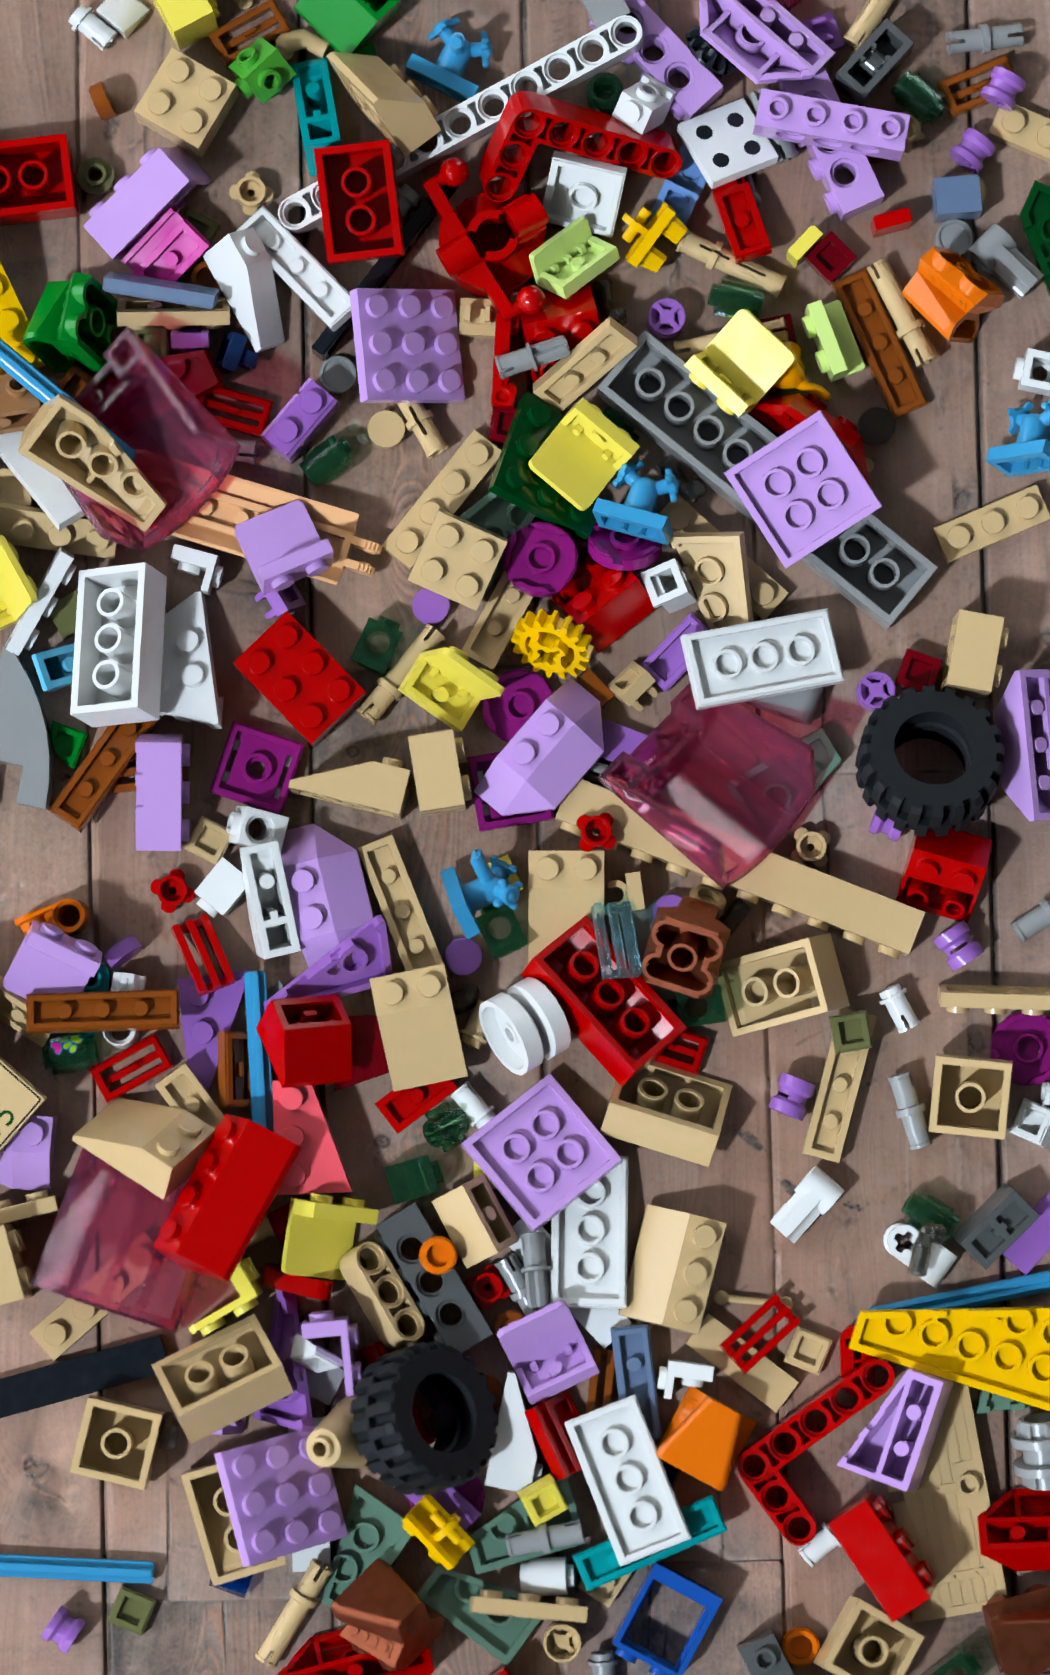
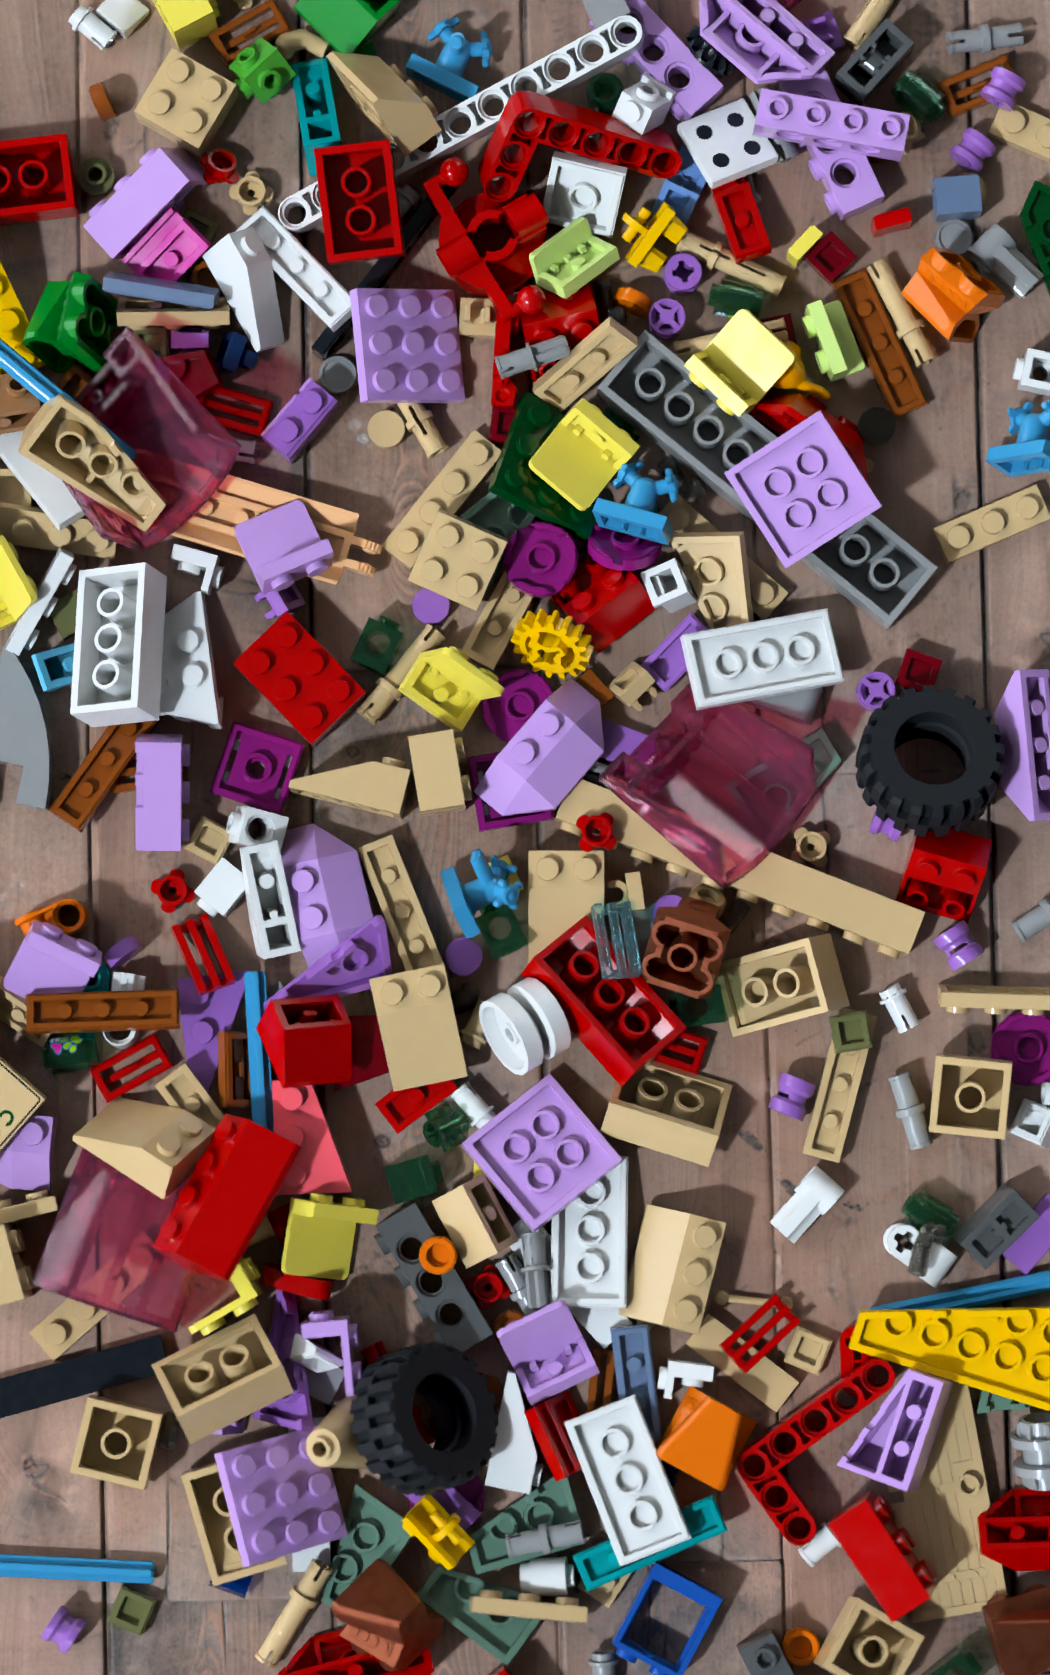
green tile [50,720,89,770] -> none
clear green brick [299,434,356,488] -> none
tan beam [340,1241,425,1349] -> none
light yellow tile [517,1473,569,1527] -> none
tan wheel [543,1621,581,1663] -> none
tan brick [940,609,1009,699] -> none
none -> red plate [199,148,239,184]
none -> orange tile [613,286,652,317]
none -> medium lavender wheel [664,253,702,295]

